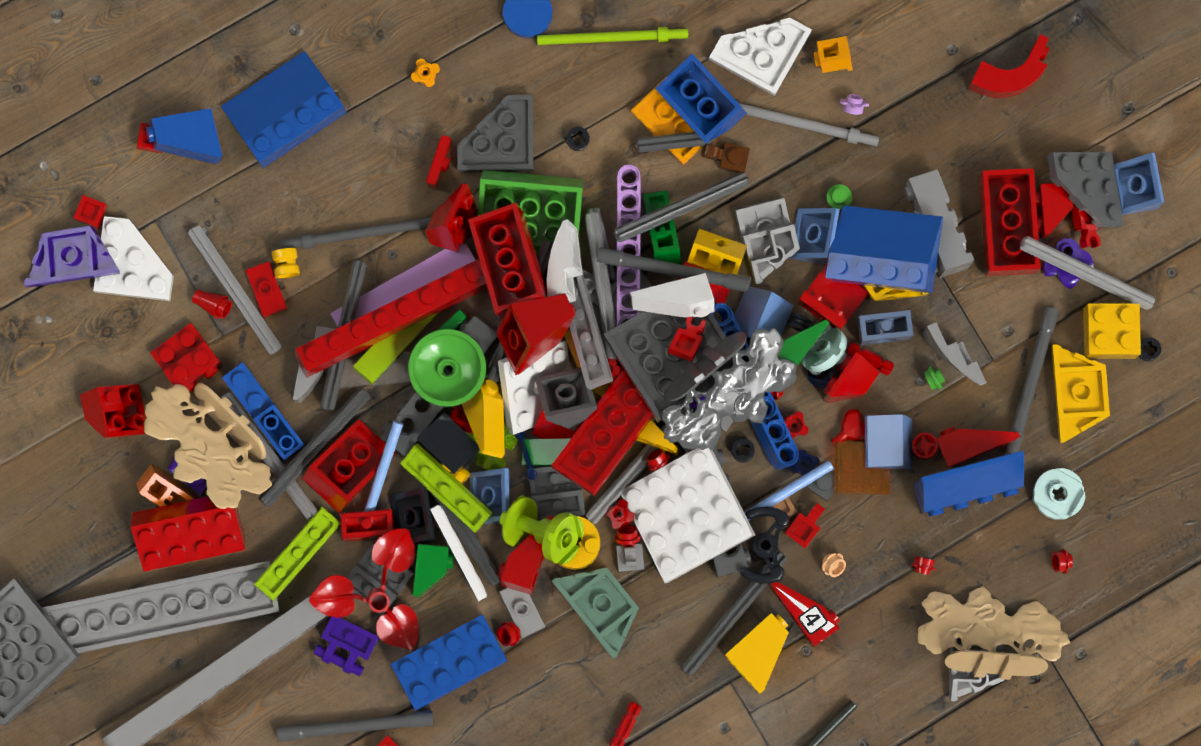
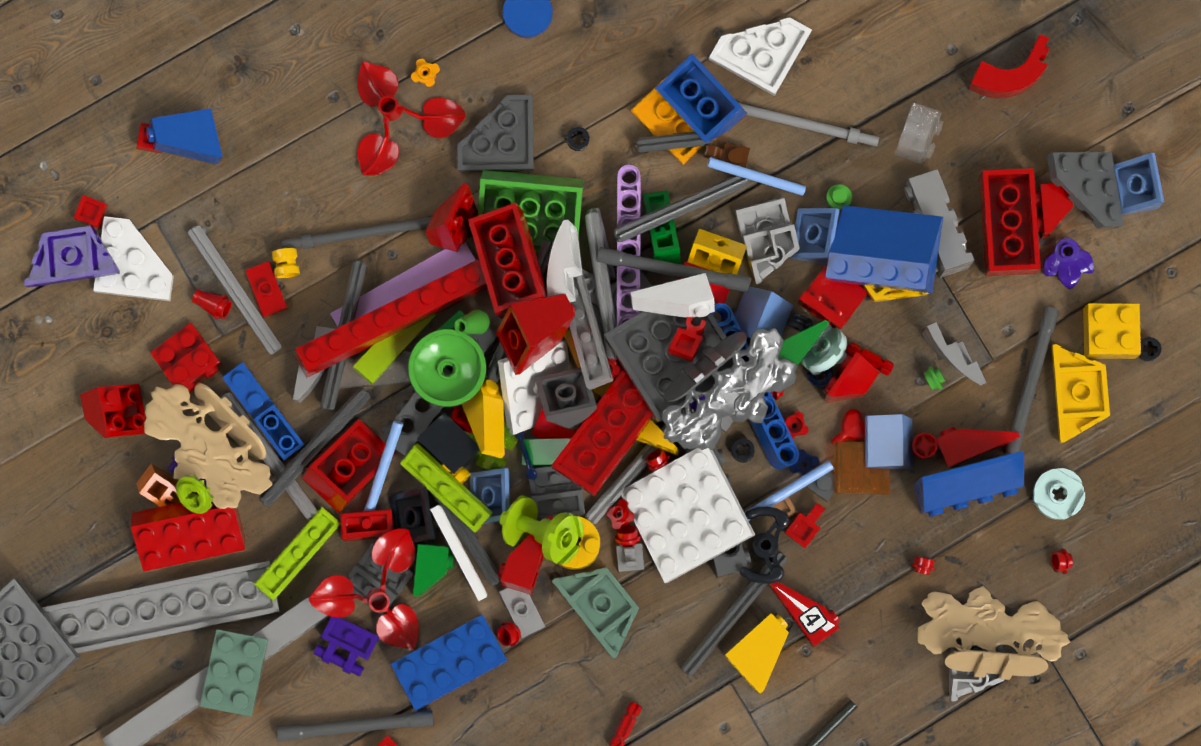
blue slope [221,51,347,168] -> none
red plate [426,135,452,190] -> none
lime bar [537,27,688,45] -> none
light orange brick [814,36,853,73] -> none
light nougat plate [822,553,846,577] -> none
lavender plate [840,94,869,115] -> none
sand blue brick [857,310,914,346] -> none
light grey axle [1020,236,1155,310] -> none
red plate [1072,205,1101,249] -> none
none -> lime gear [176,475,214,514]
none -> sand green plate [200,629,268,717]
none -> red plant [357,62,466,176]
none -> bright green cone [454,309,490,335]
none -> light blue bar [707,157,806,196]
none -> clear brick [894,103,944,164]

